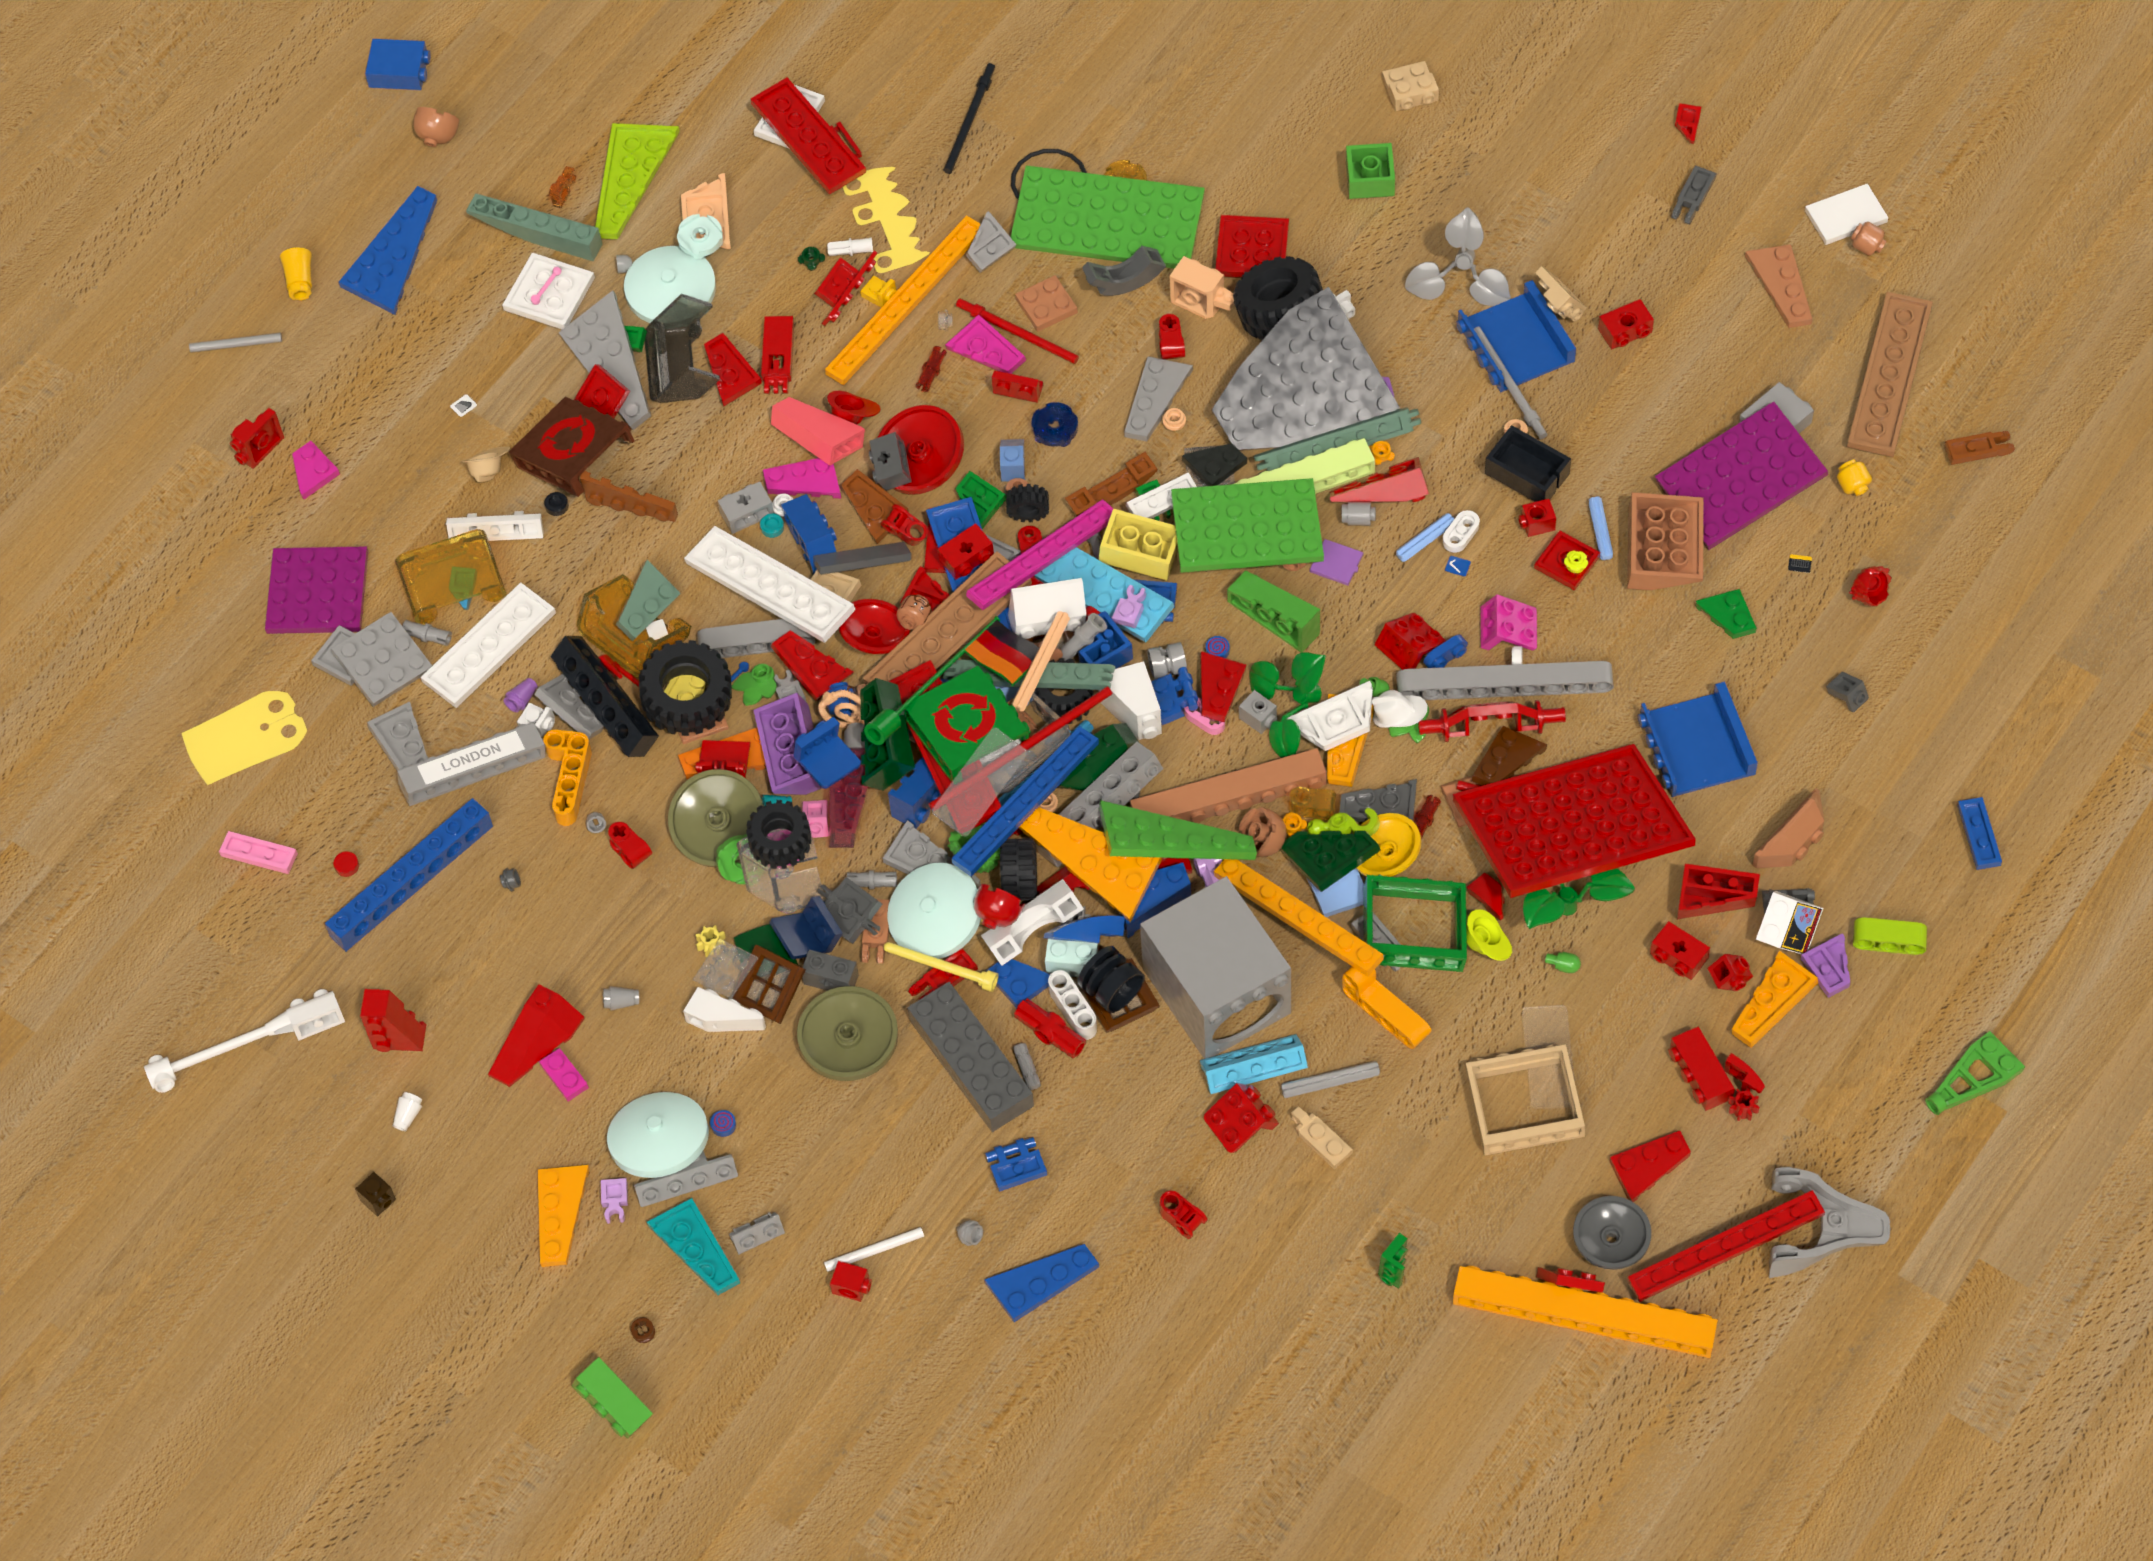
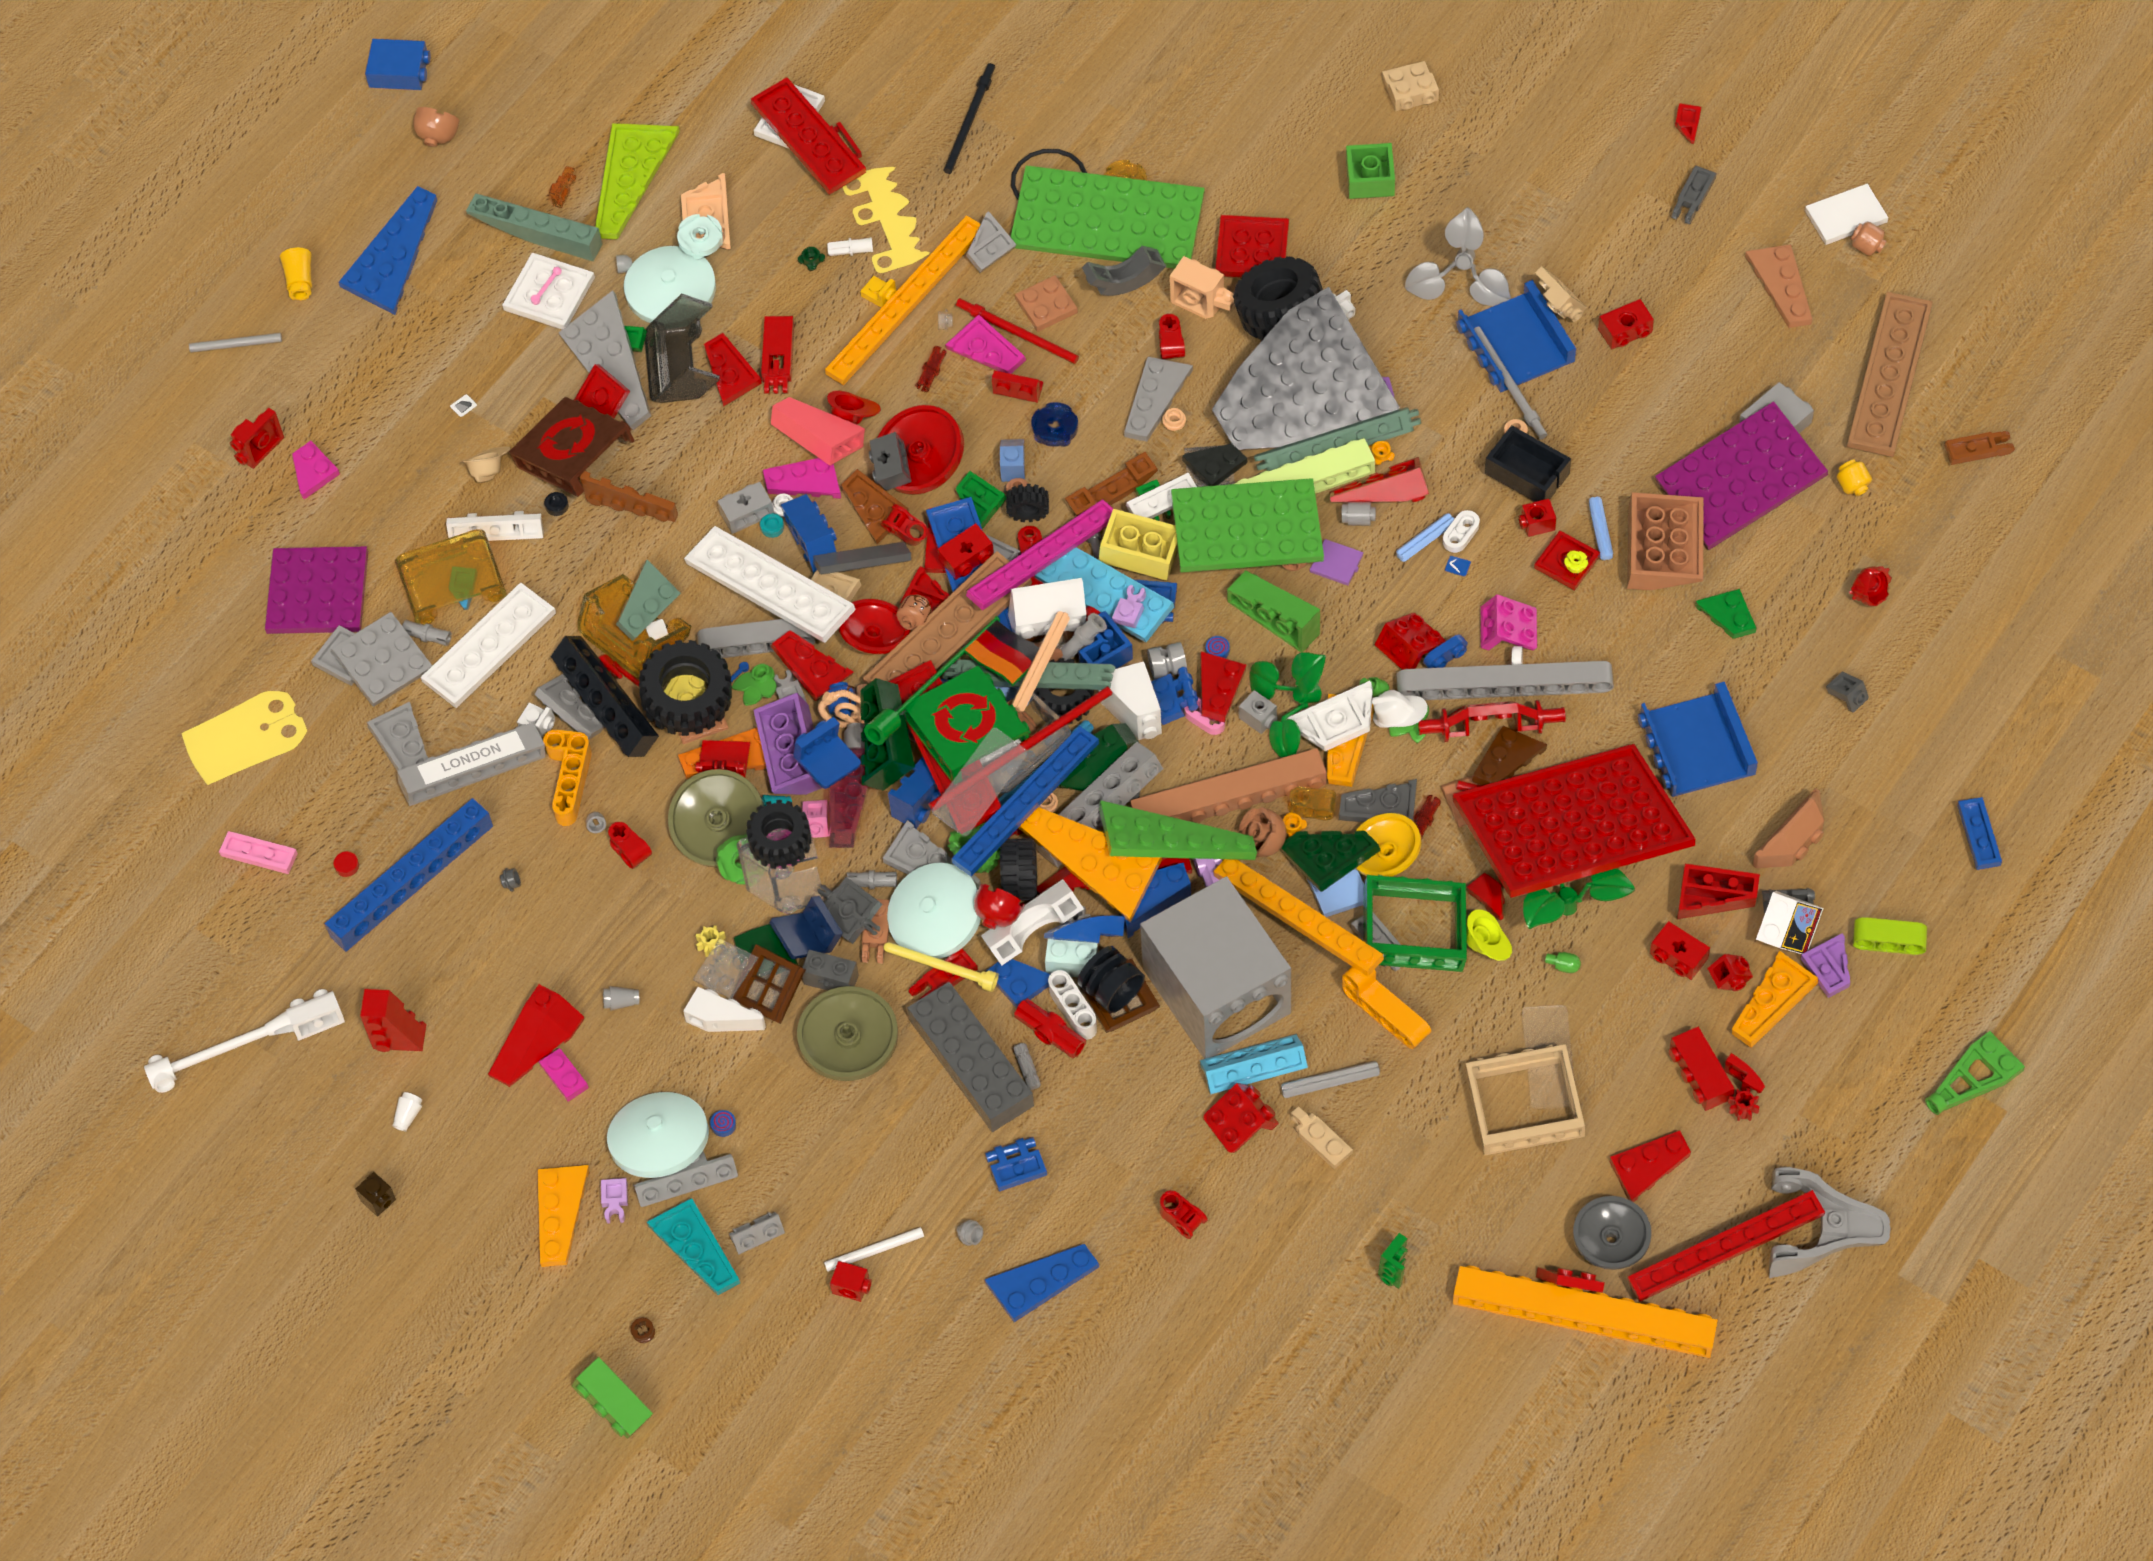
medium lavender cone [504,678,538,712] -> none
red bracket [814,250,878,326] -> none
lime piece [1307,808,1380,836] -> none
black sticker [1788,554,1812,573] -> none

